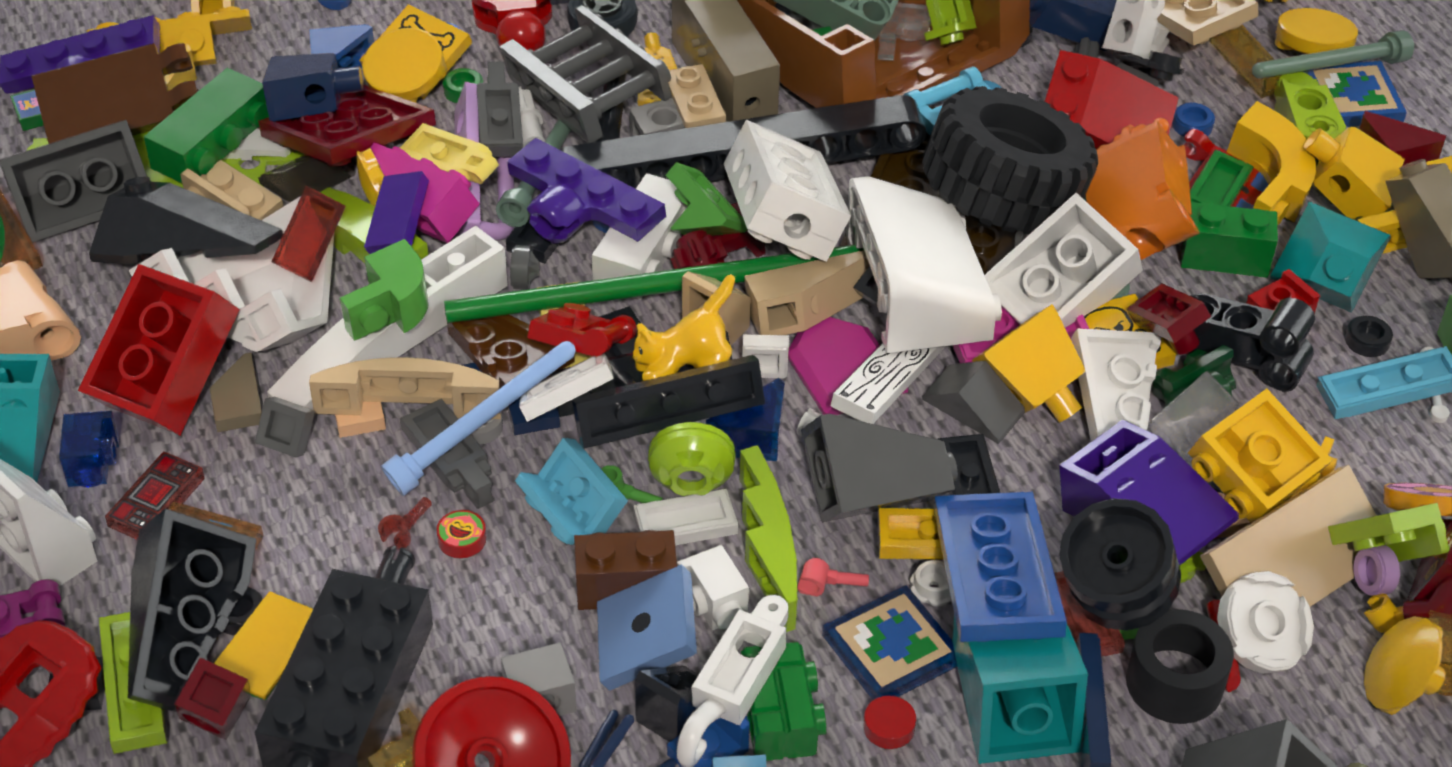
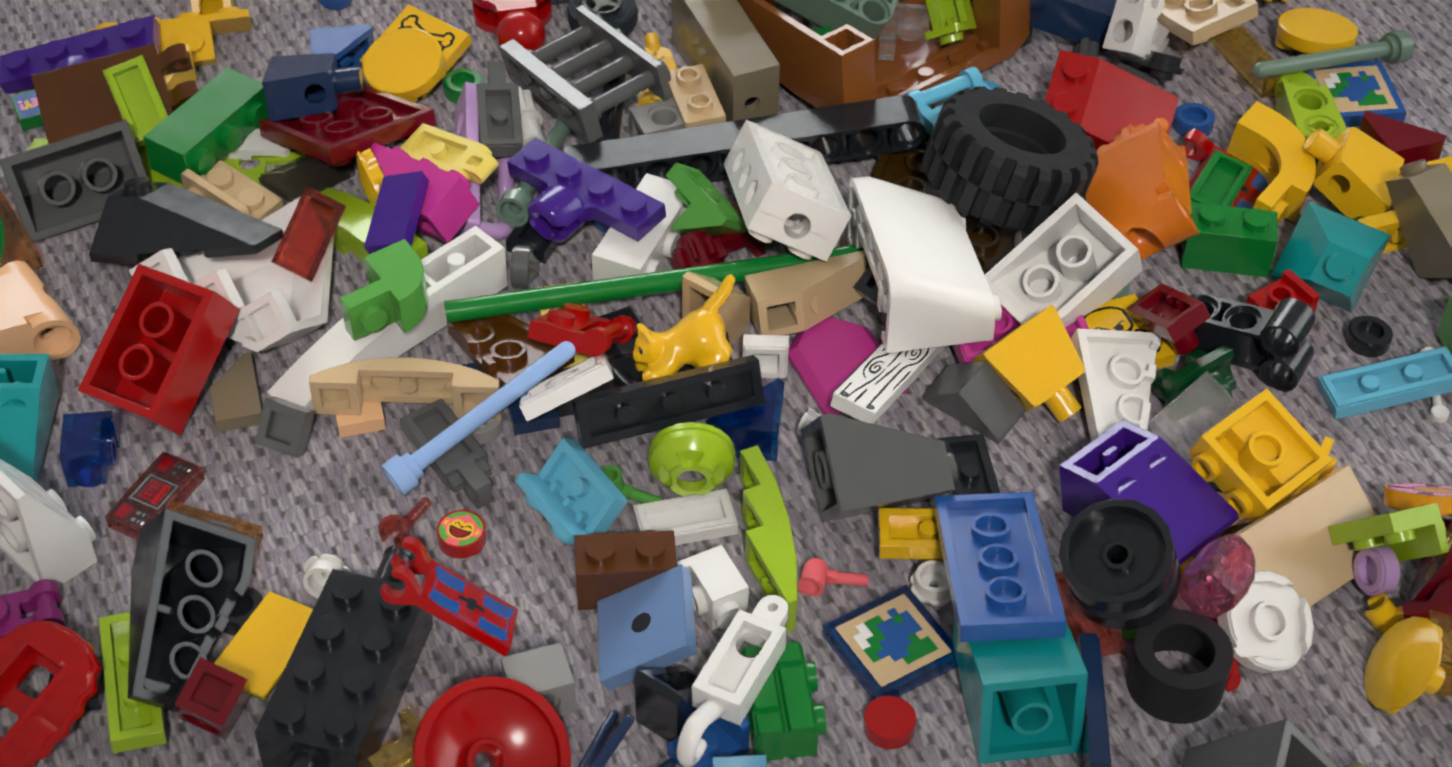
none -> lime tile [102,55,168,148]
none -> white plate [303,554,350,599]
none -> red flag [380,536,518,656]
none -> clear pink rock [1180,533,1256,618]

